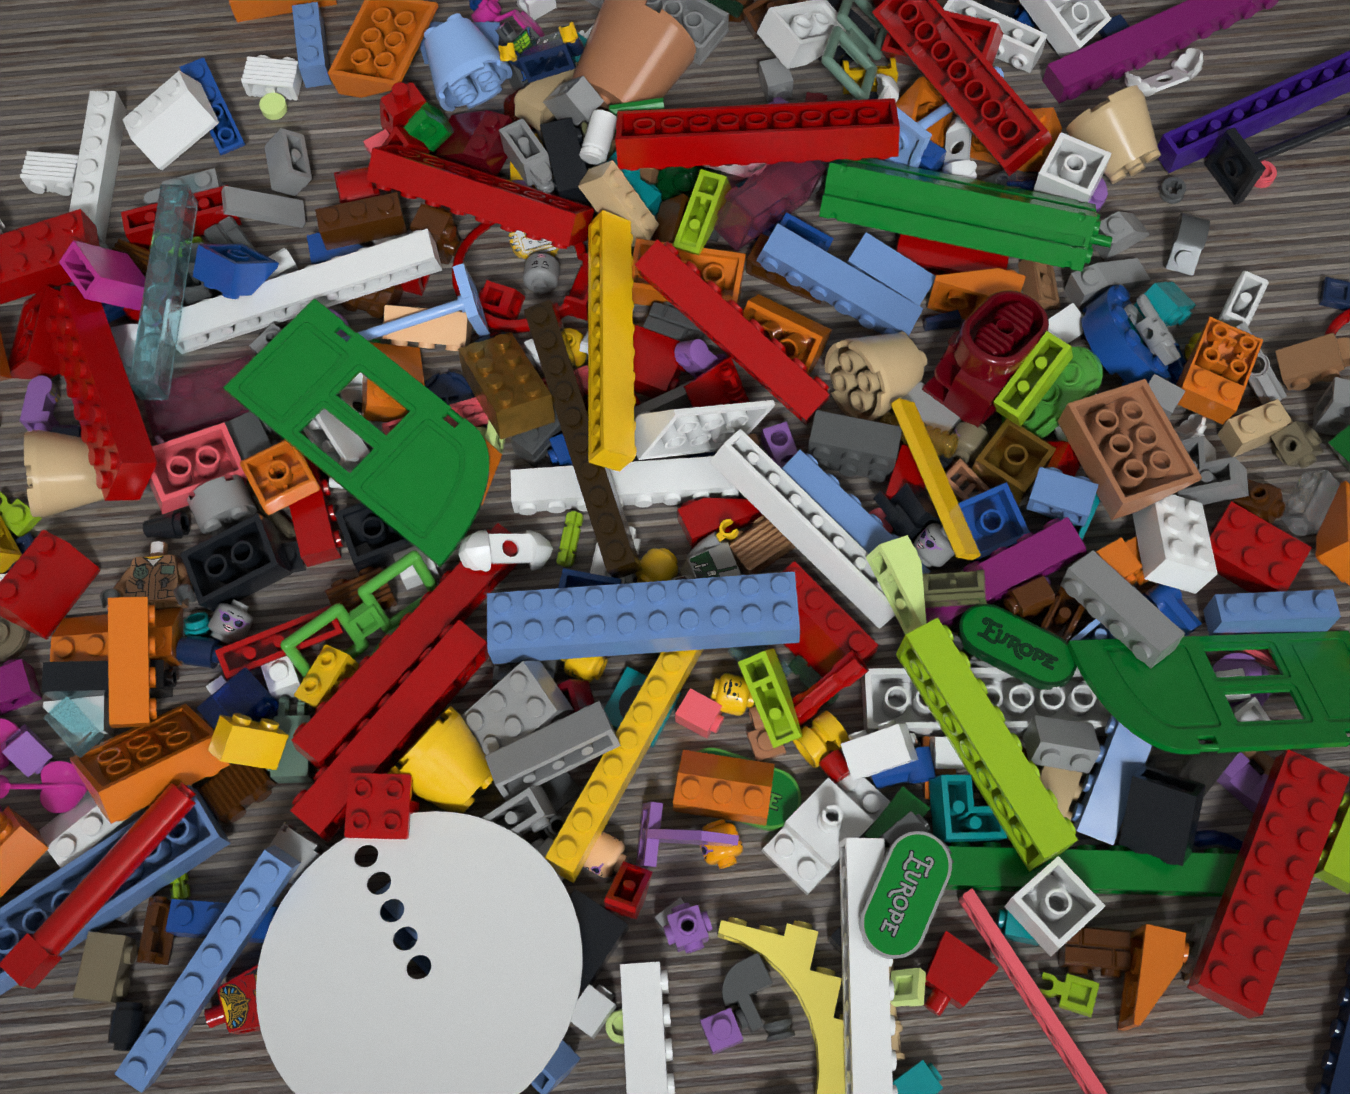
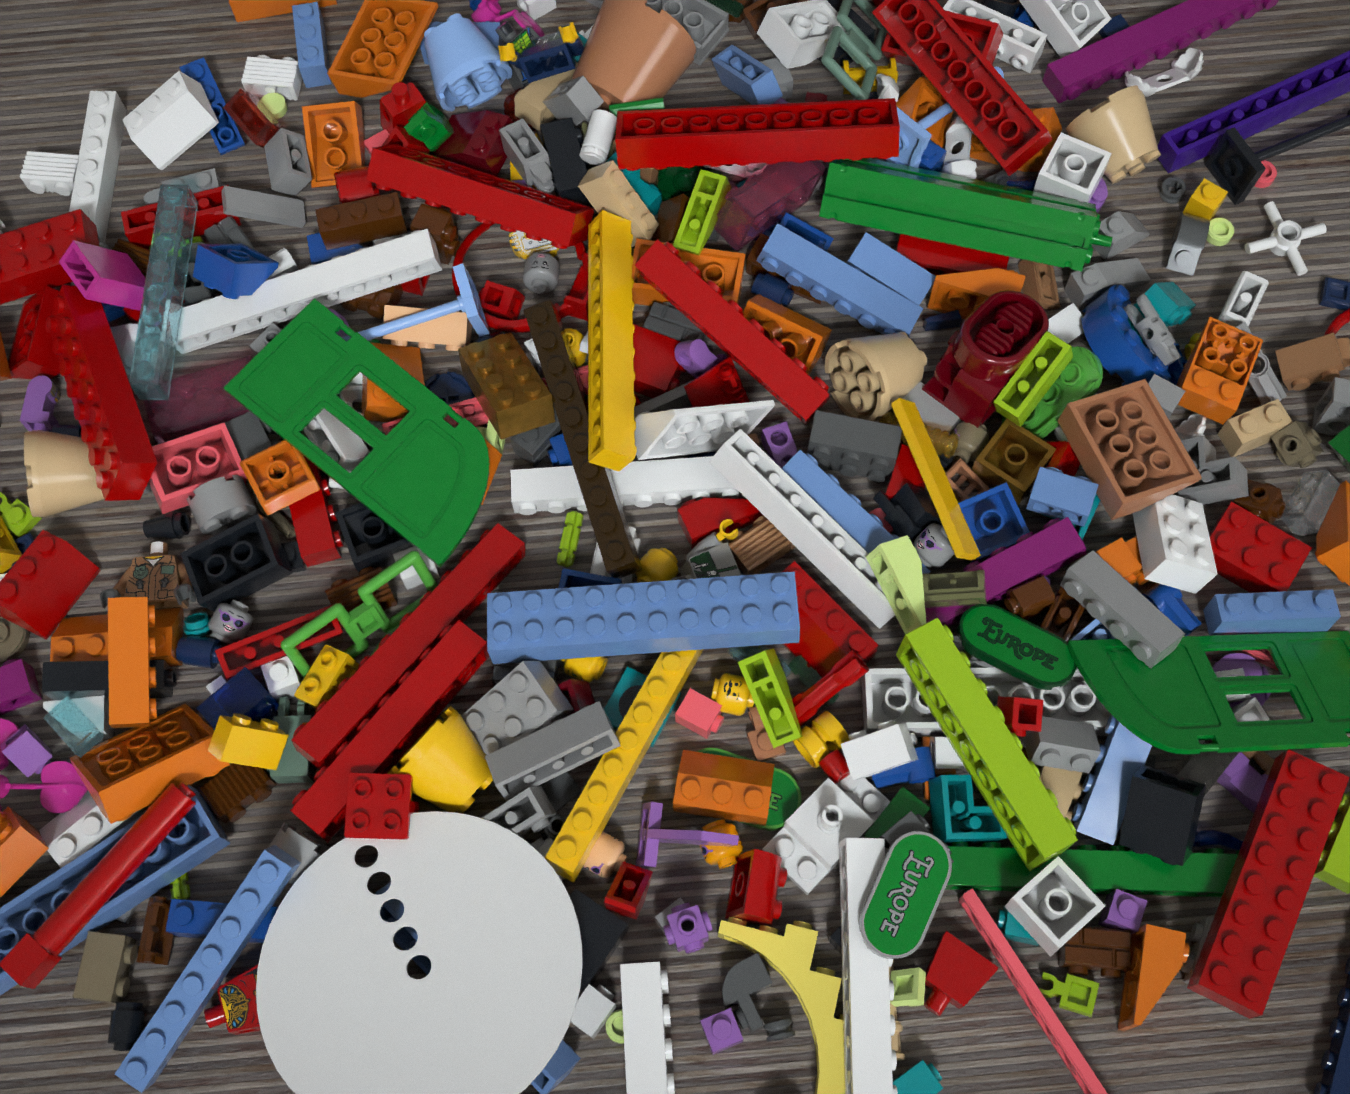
white piece [458,530,553,572] -> none
none -> clear red brick [223,88,285,149]
none -> orange slope [302,101,365,188]
none -> medium blue brick [711,45,783,105]
none -> red brick [725,849,787,925]
none -> dark blue brick [751,273,794,306]
none -> red brick [997,696,1044,737]
none -> medium lavender brick [1098,889,1147,935]
none -> yellow brick [1183,178,1228,220]
none -> yellowish green tile [1206,217,1234,246]
none -> white bar [1245,201,1326,276]

